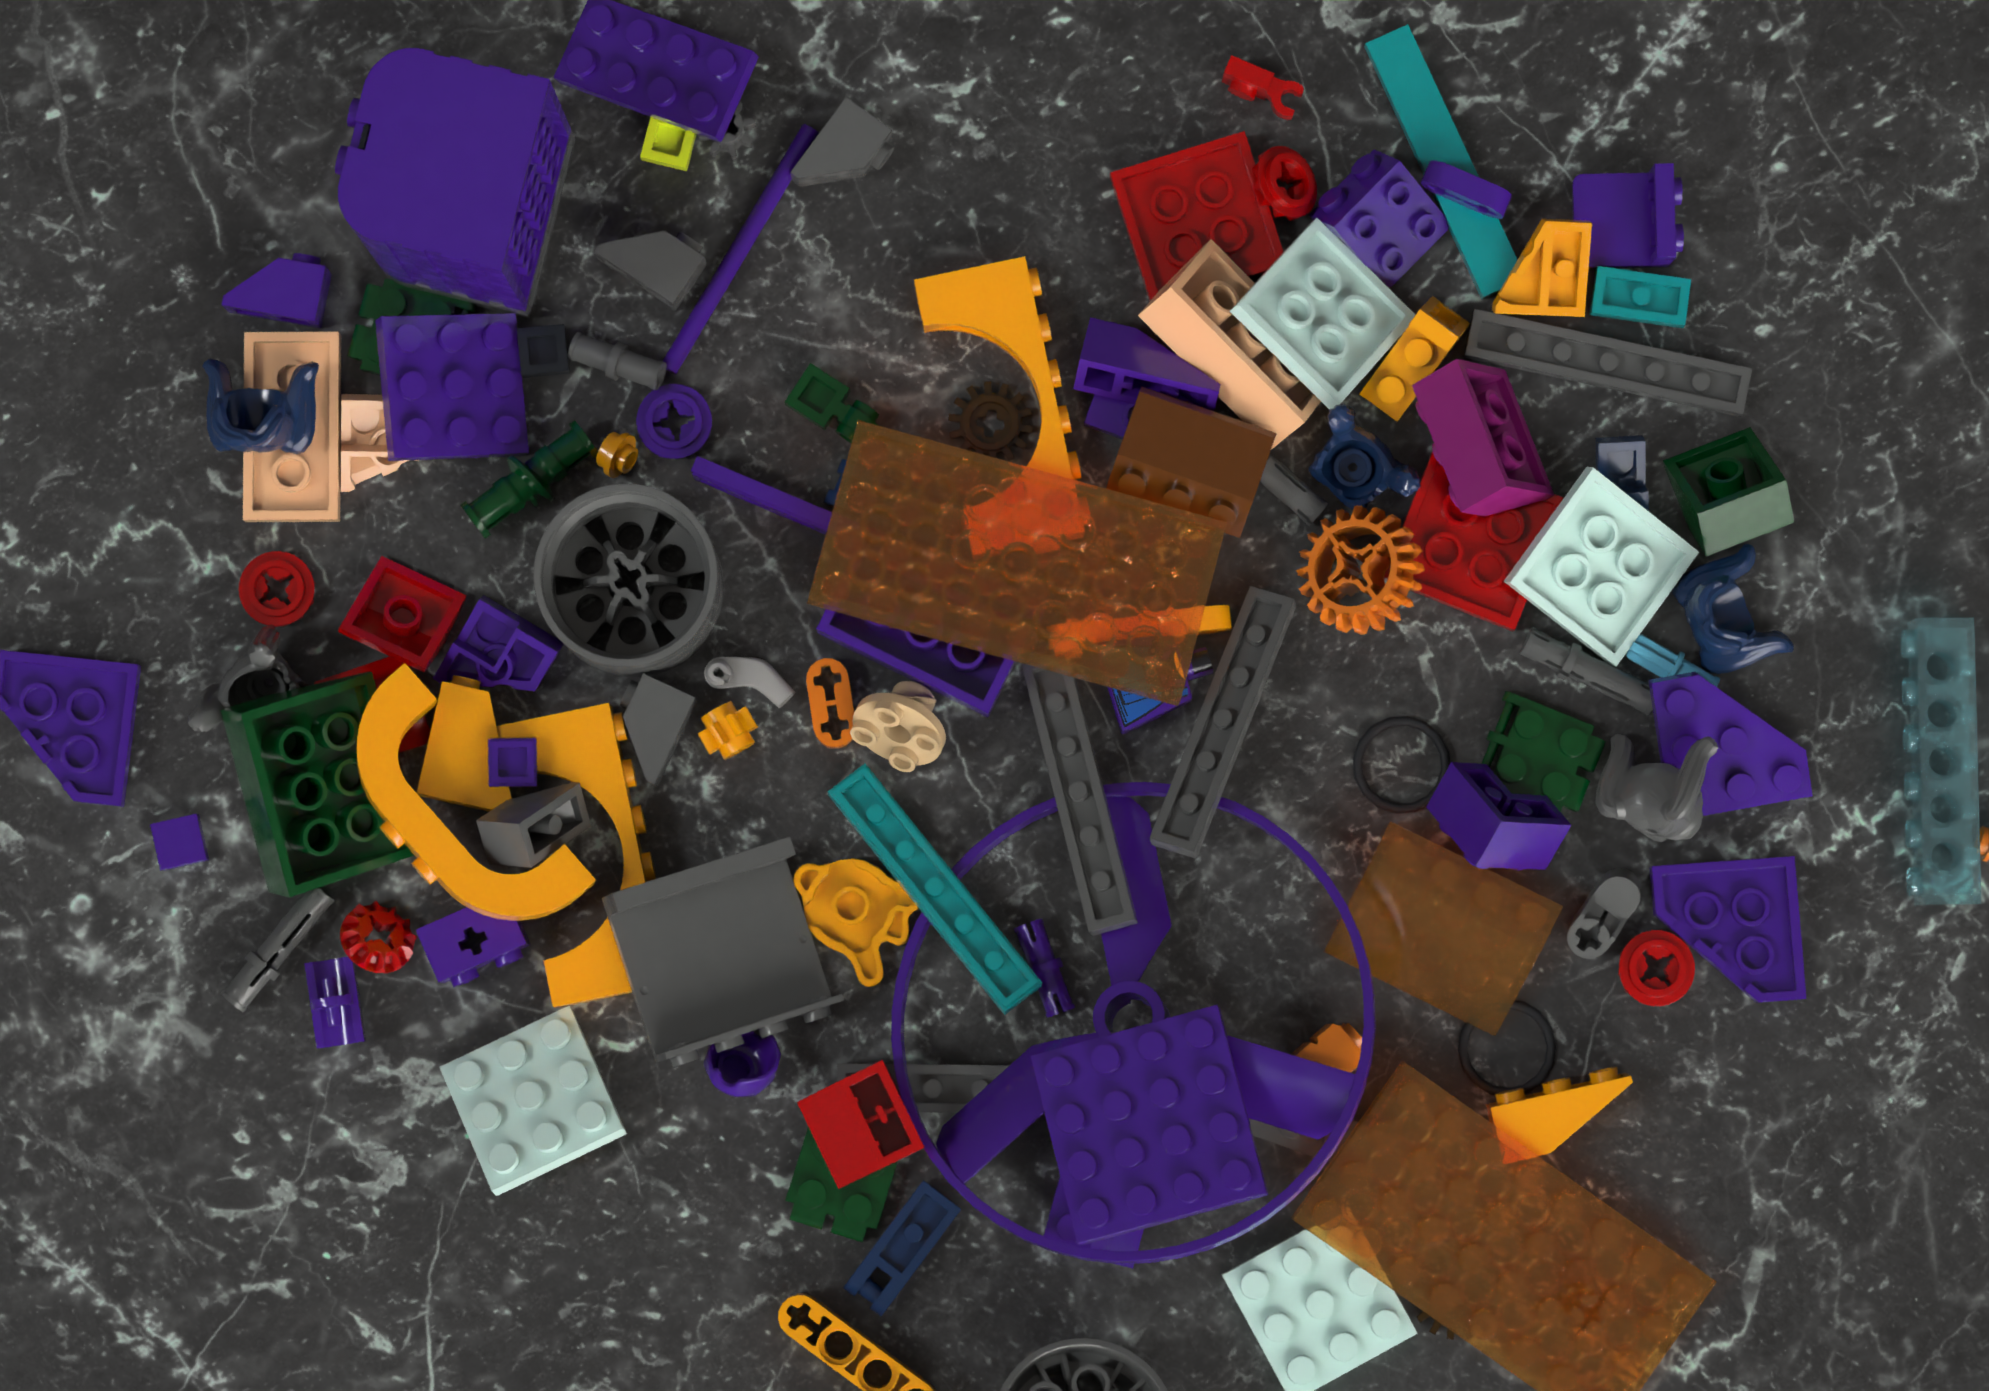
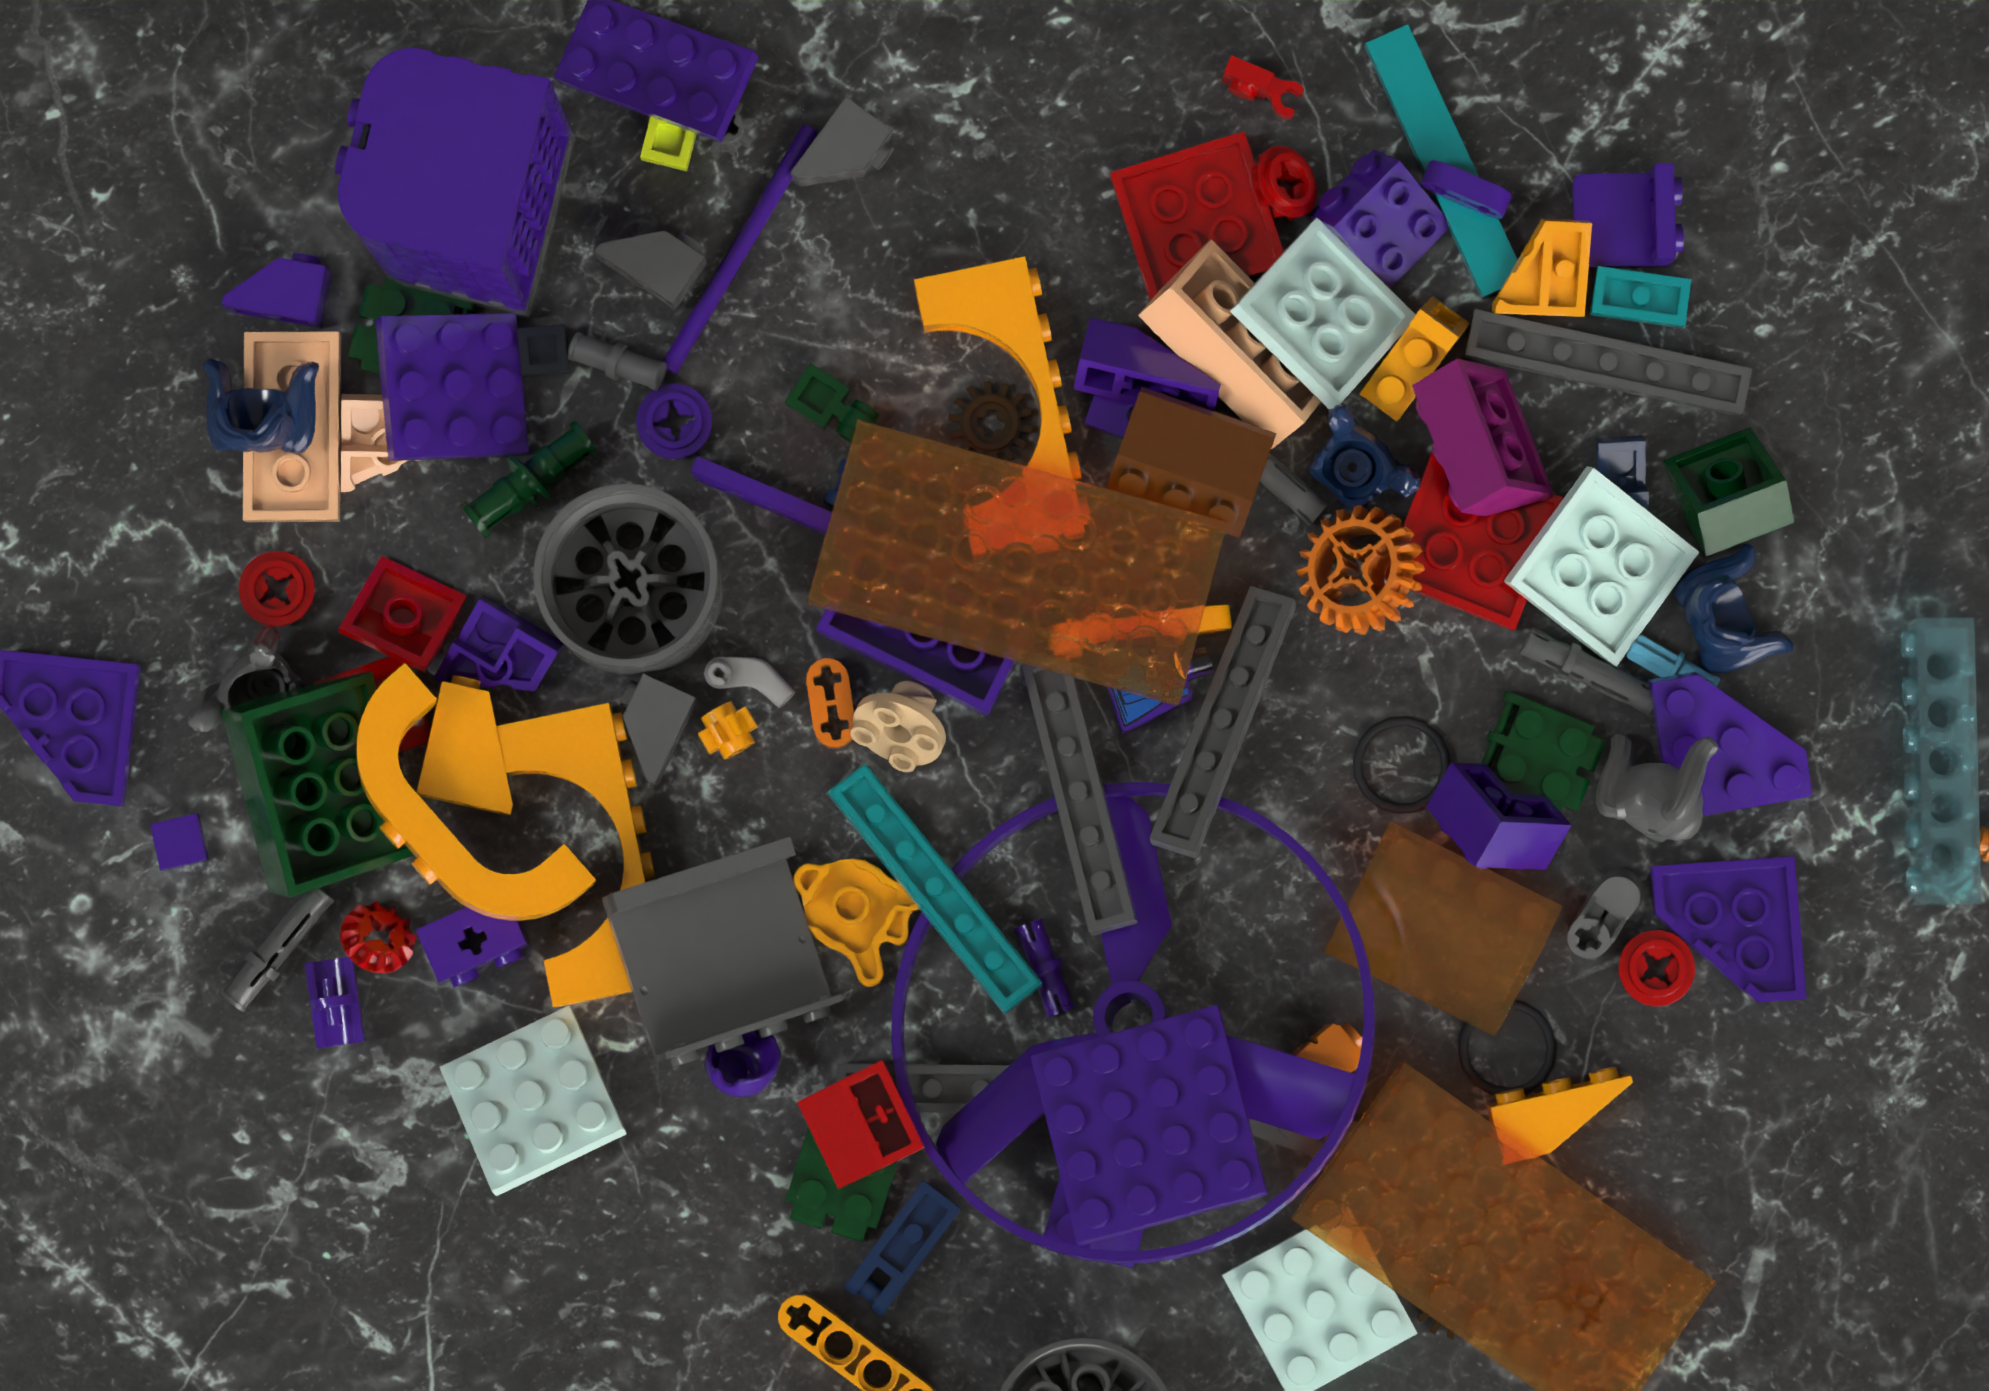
dark grey slope [476,782,591,867] -> none
dark purple tile [488,738,537,787] -> none
light orange plate [596,432,638,478] -> none

